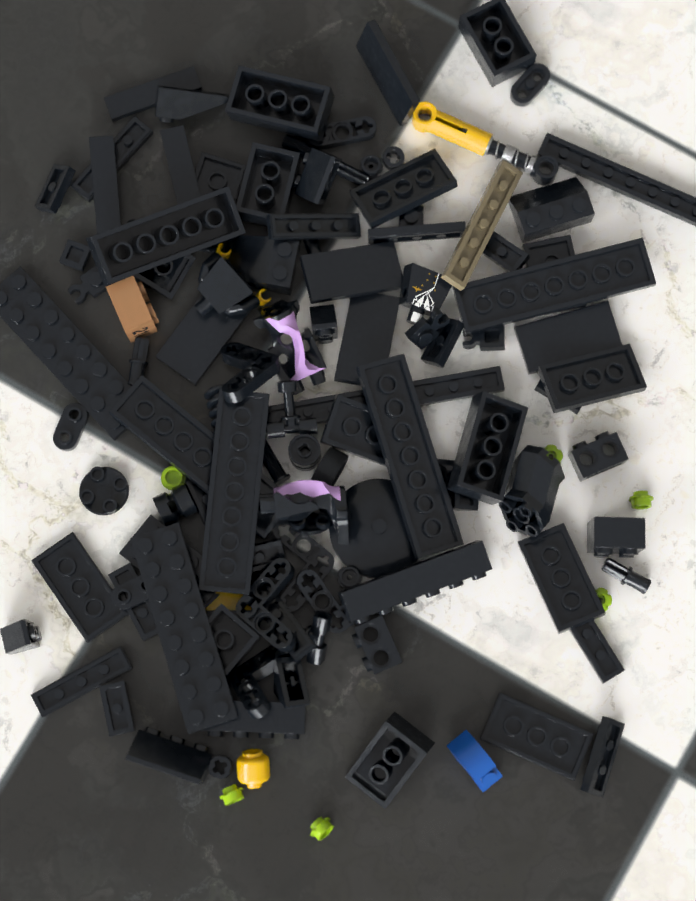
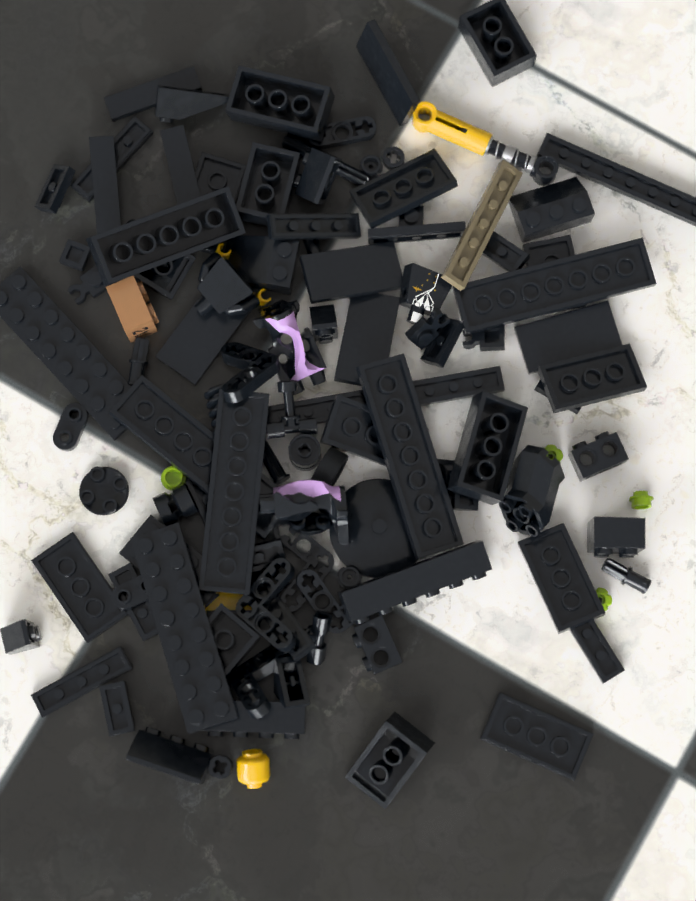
lime plate [220,784,244,806] -> none
lime plate [310,817,334,841] -> none
blue brick [446,730,503,792] -> none
black plate [510,63,550,107] -> none
black plate [580,716,625,798] -> none

